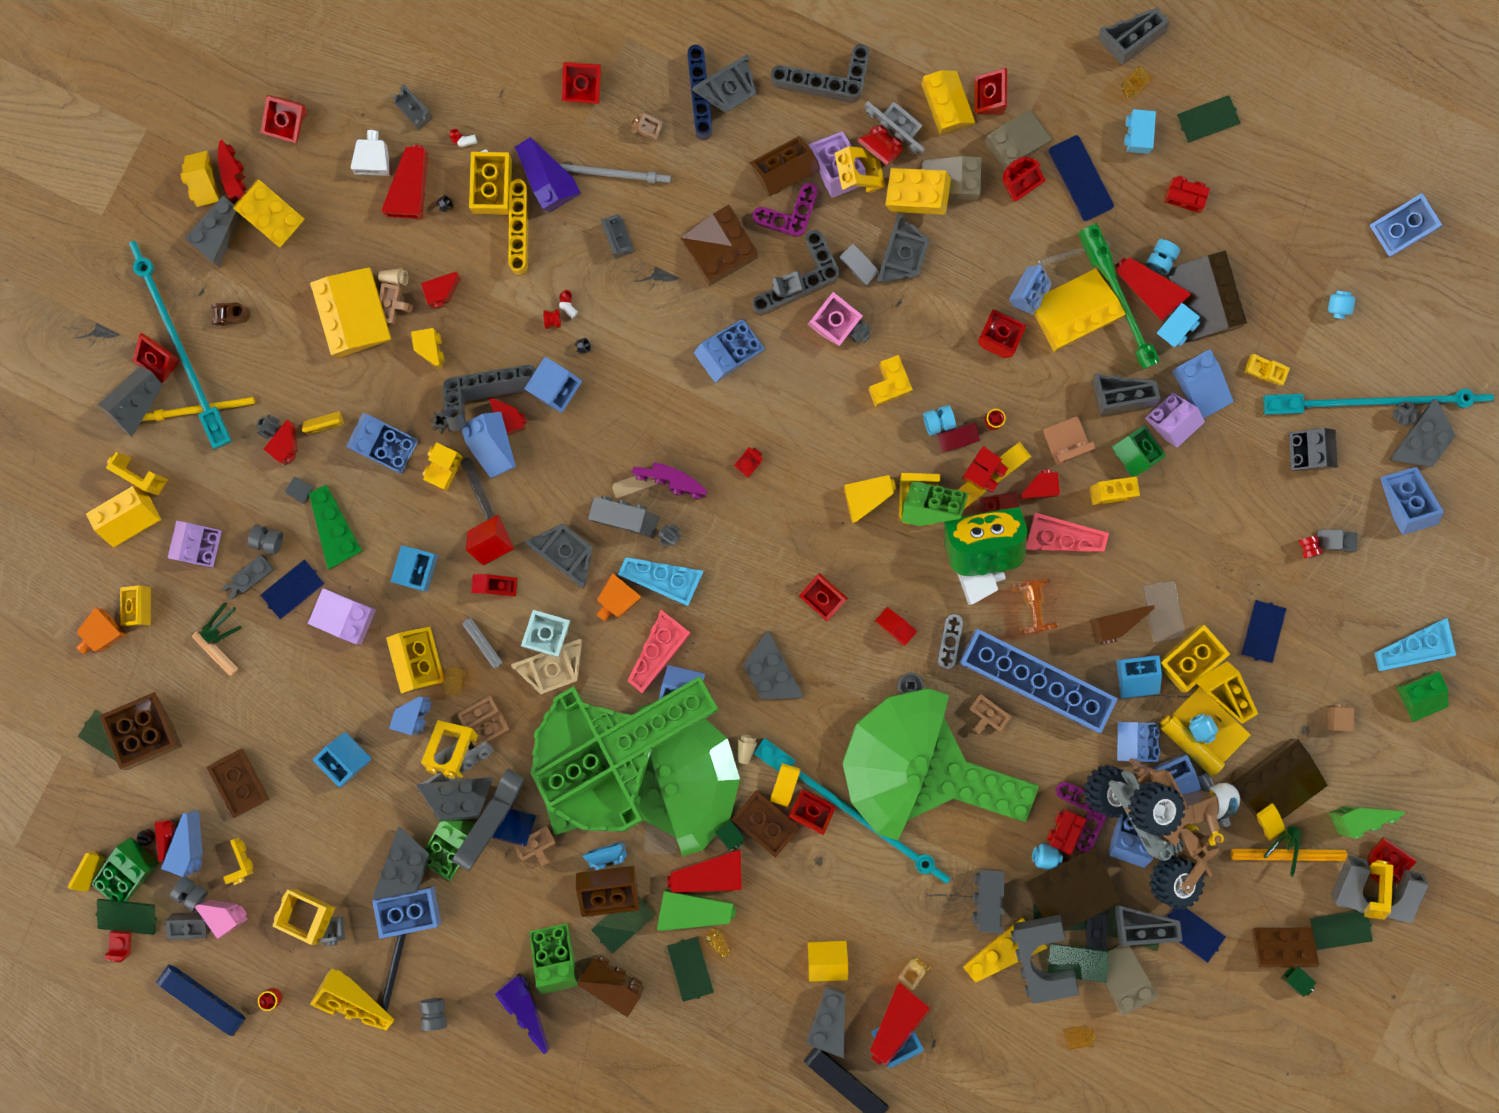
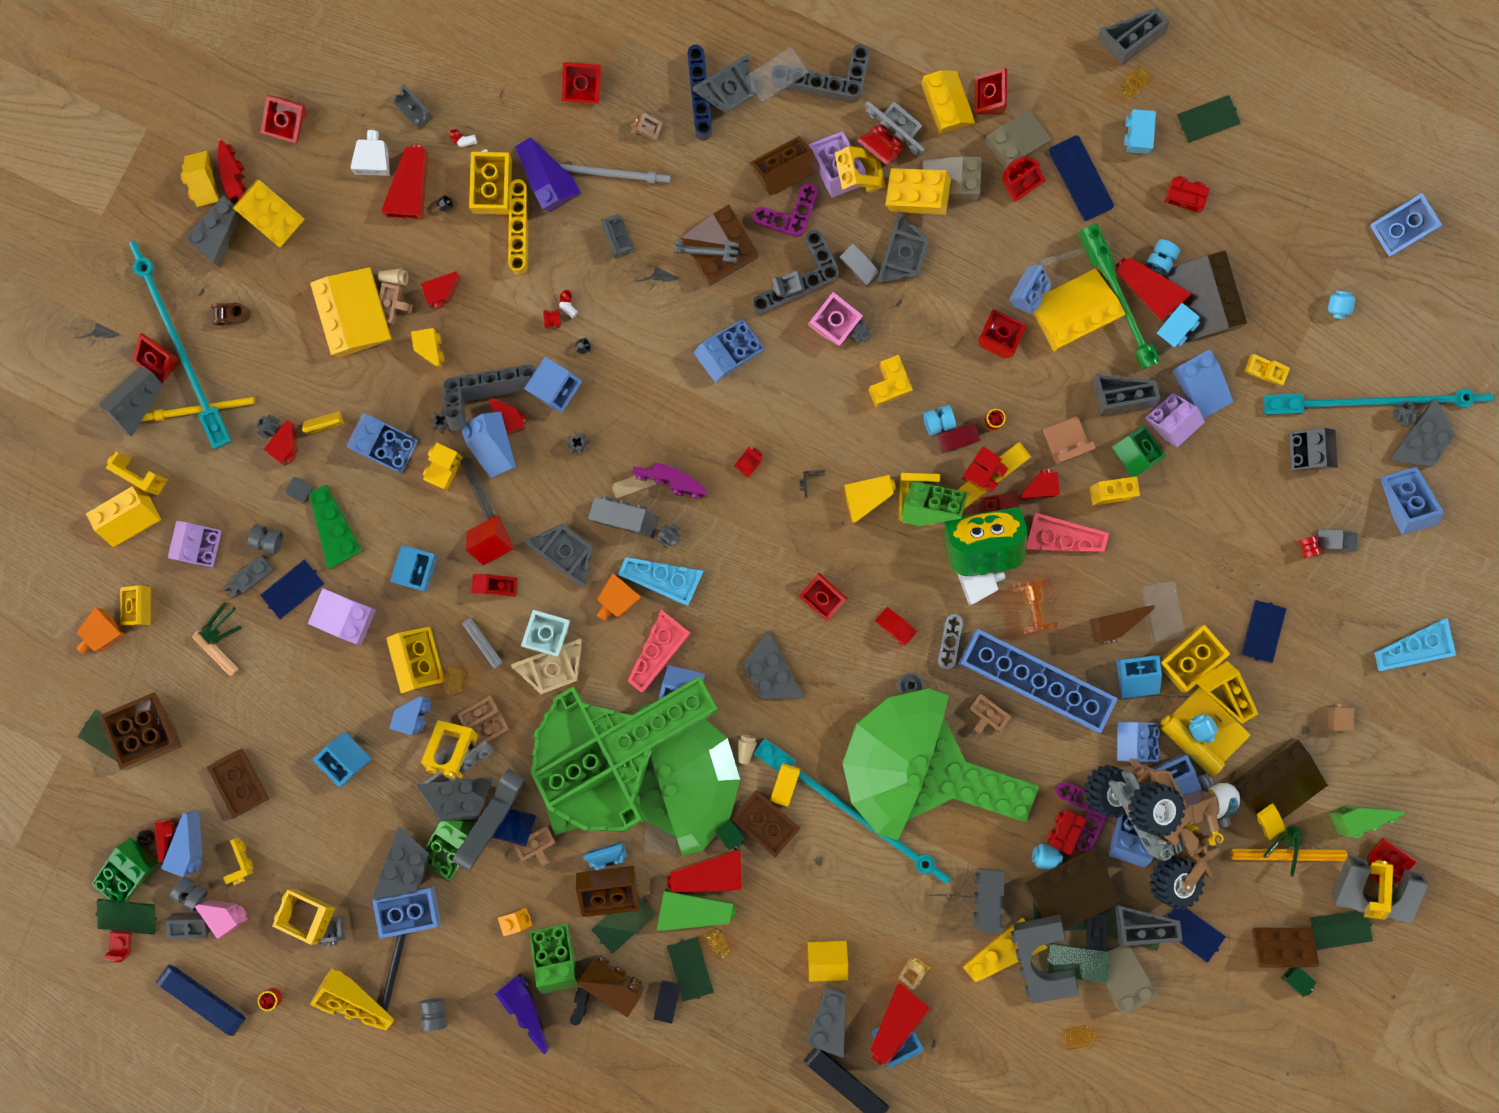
yellow slope [68,851,105,892] -> none
red slope [788,789,836,835] -> none
green slope [1396,671,1449,722] -> none
none -> light orange bracket [498,908,532,936]
none -> dark grey gear [566,431,590,456]
none -> black plate [570,987,589,1025]
none -> black slope [653,980,681,1024]
none -> dark grey hinge [674,240,740,263]
none -> clear piece [745,47,808,103]
none -> clear smoke bracket [799,470,825,499]

